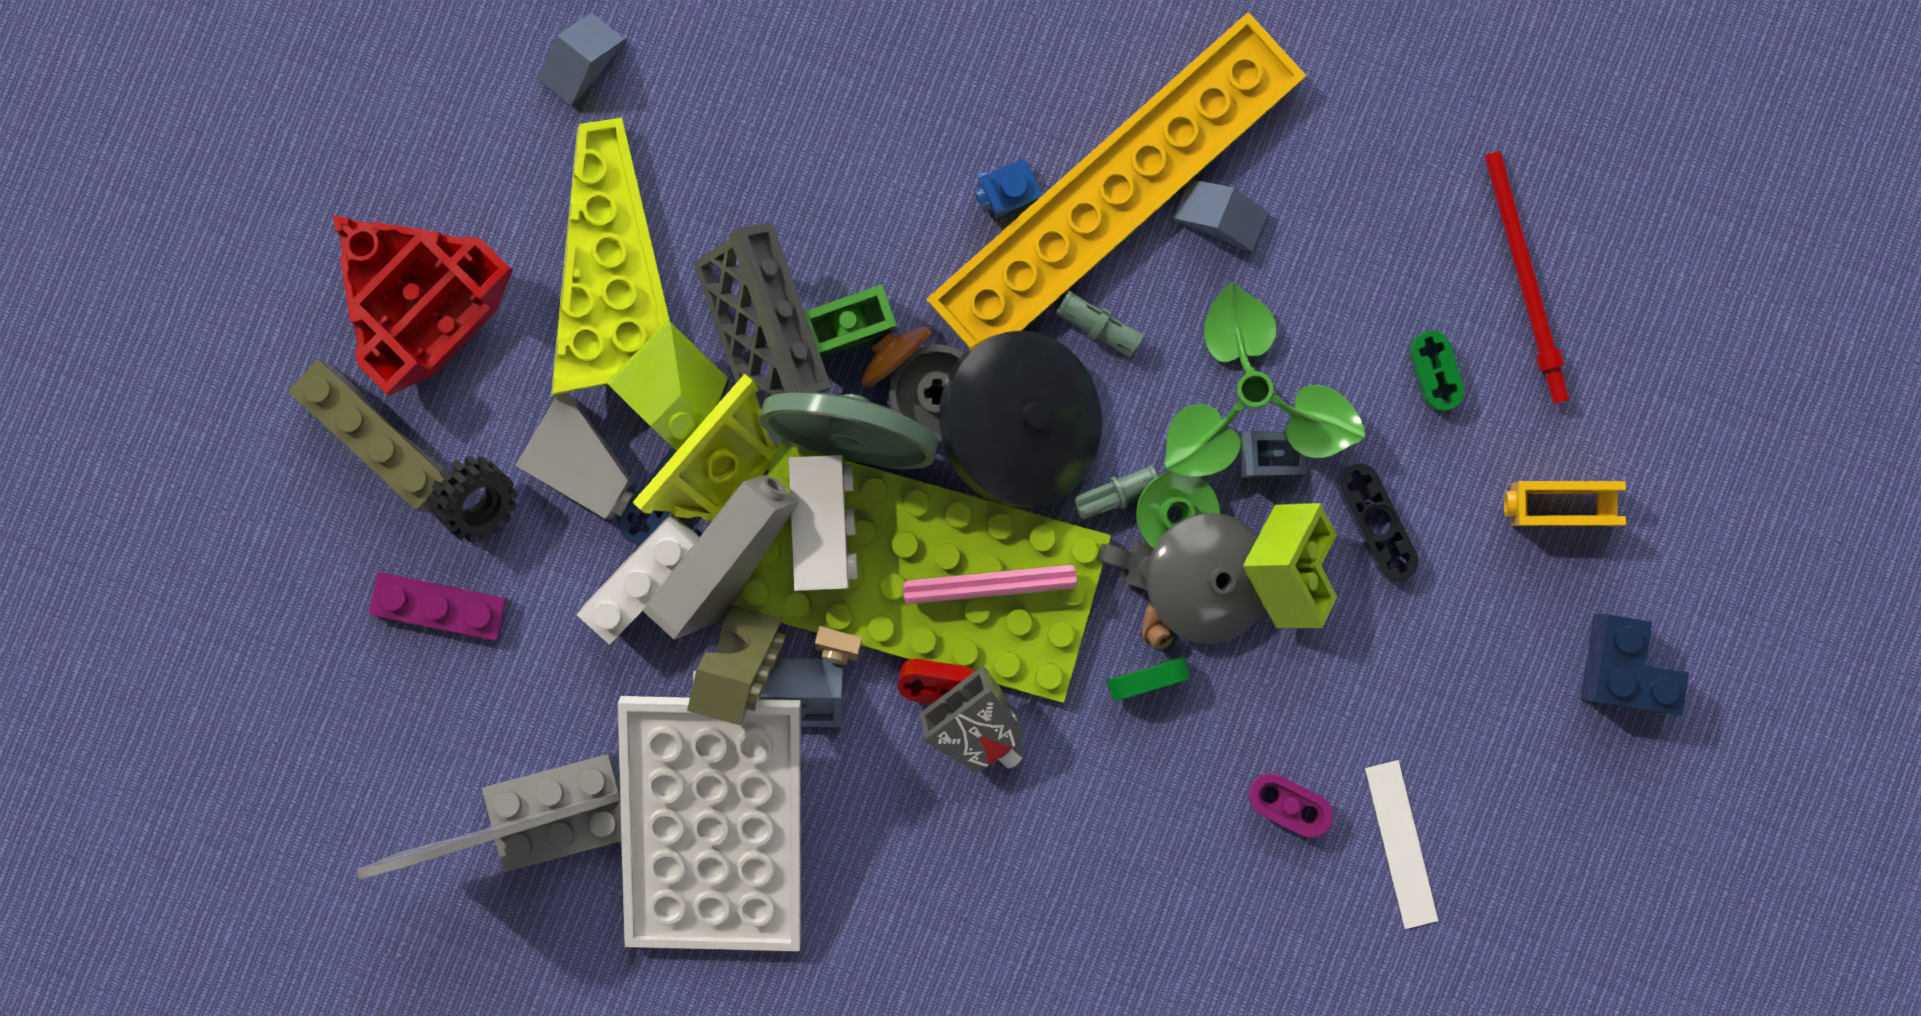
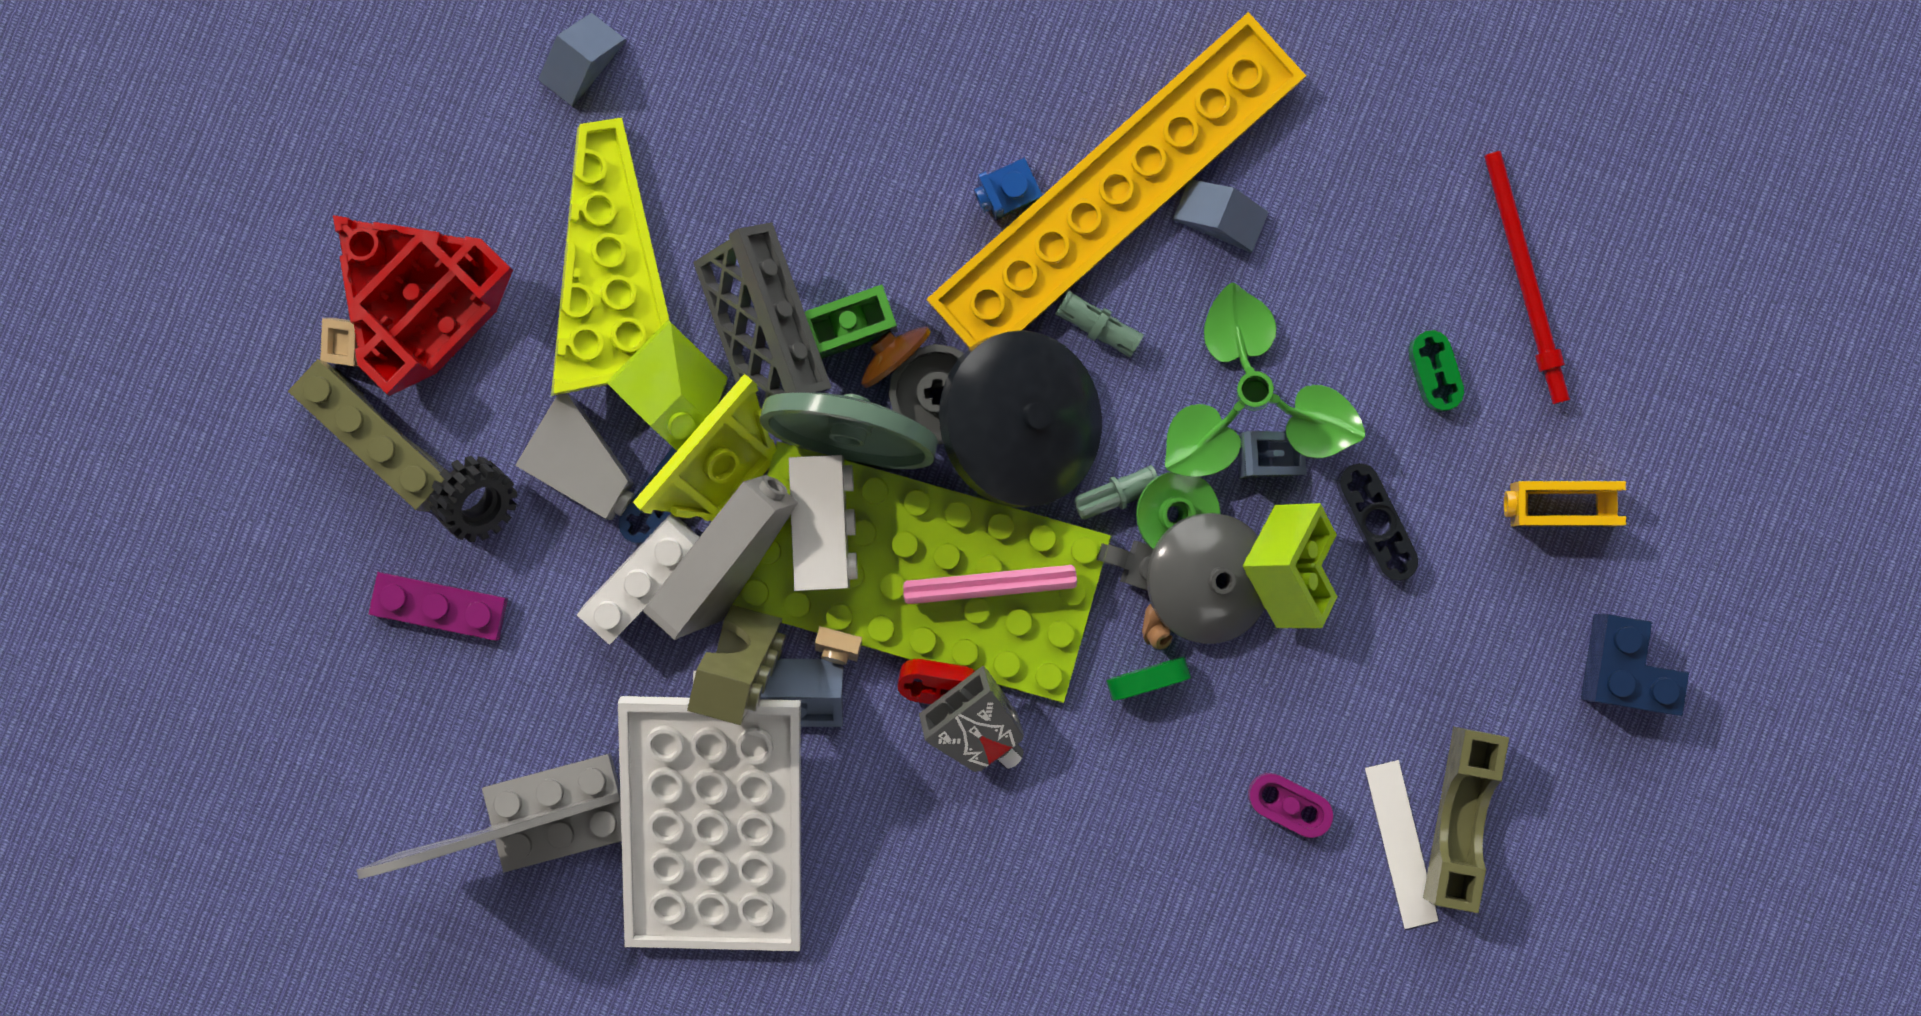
none -> tan plate [320,318,358,366]
none -> olive arch [1423,726,1509,913]

